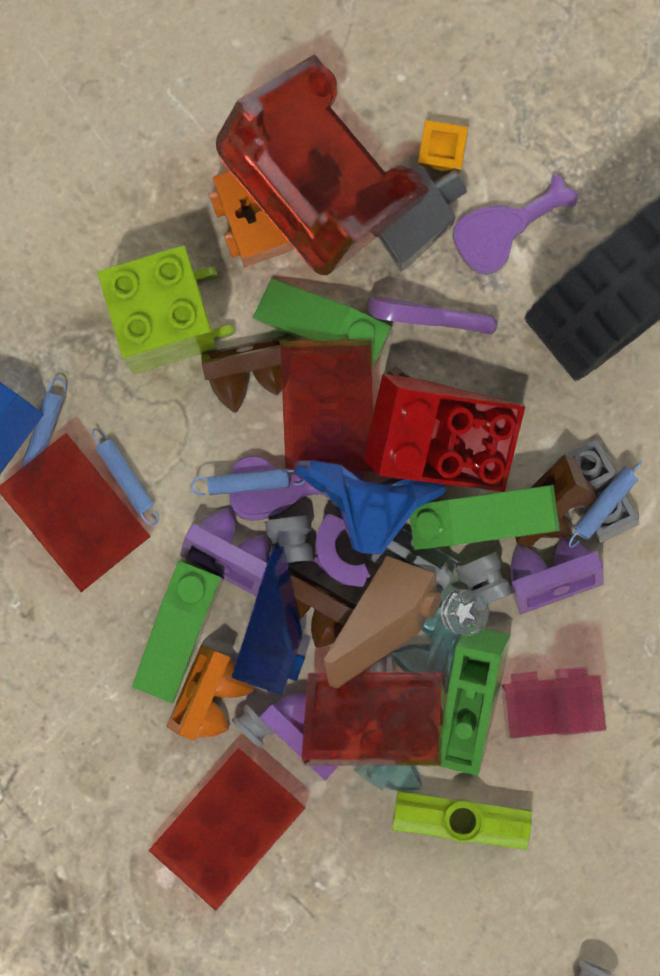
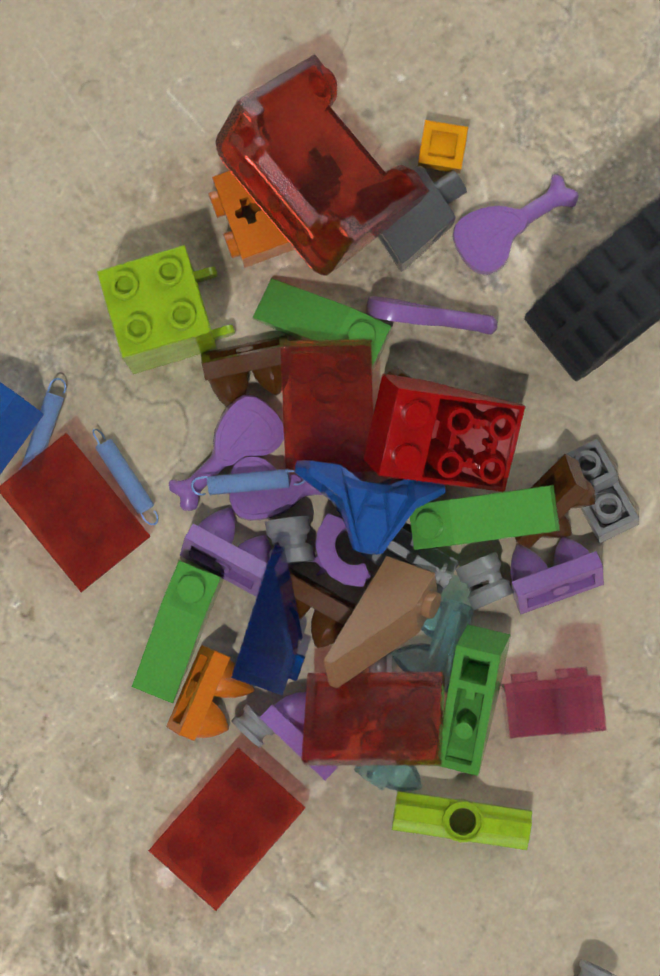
clear tile [441,589,489,636] -> none
light blue piece [569,461,642,548] -> none
none -> medium lavender piece [169,395,285,511]

